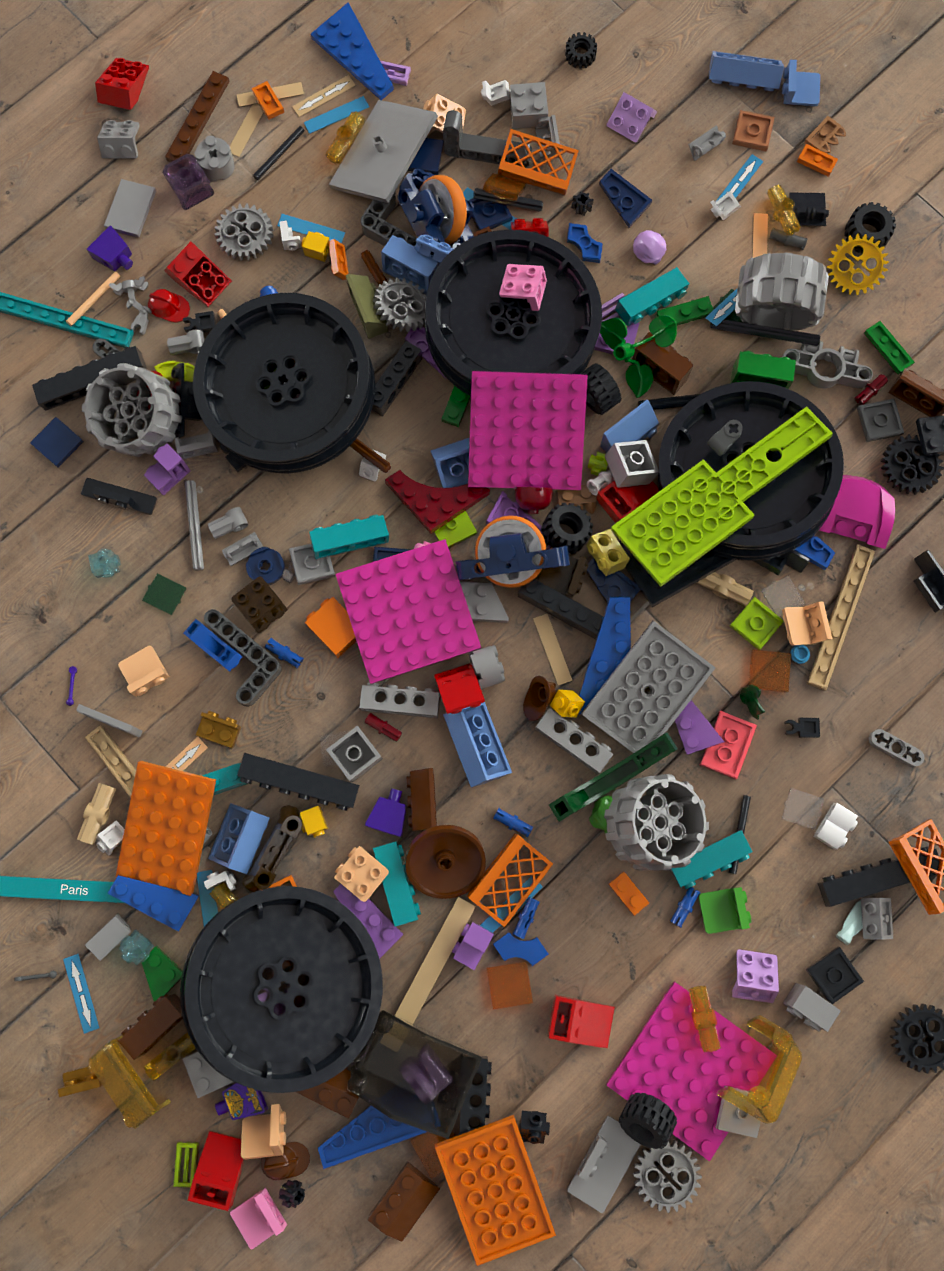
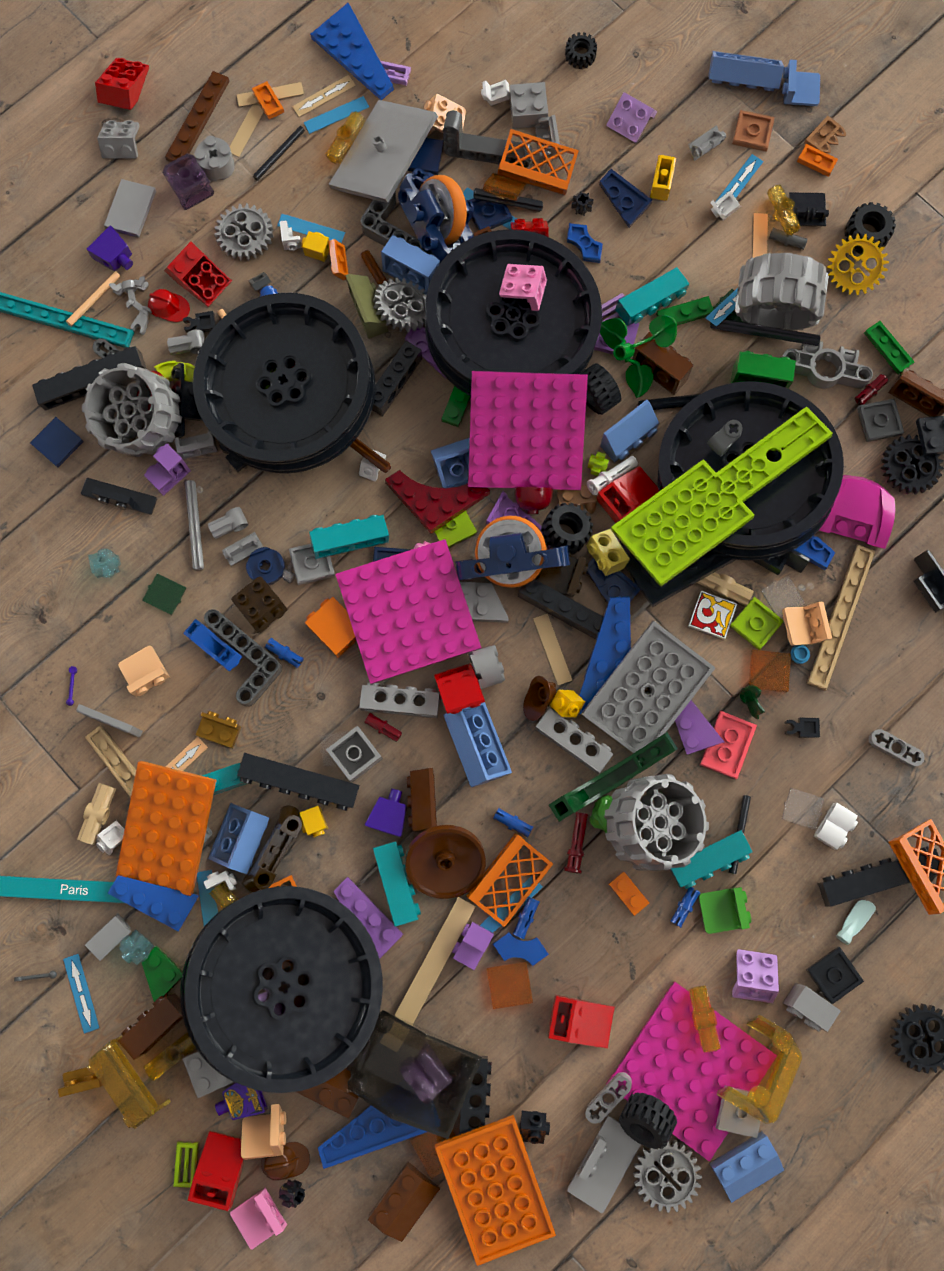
light nougat bracket [334,846,389,902] -> none
medium blue hinge [414,235,453,263] -> none
light grey brick [605,440,659,488] -> none
lavender hair [633,230,667,265] -> none
light grey bracket [861,898,893,940] -> none
none -> dark grey plate [248,272,271,291]
none -> dark red pin [564,812,588,874]
none -> light grey beam [585,1072,632,1124]
none -> yellow brick [650,155,676,201]
none -> tile [688,591,737,640]
none -> medium blue slope [709,1131,784,1203]

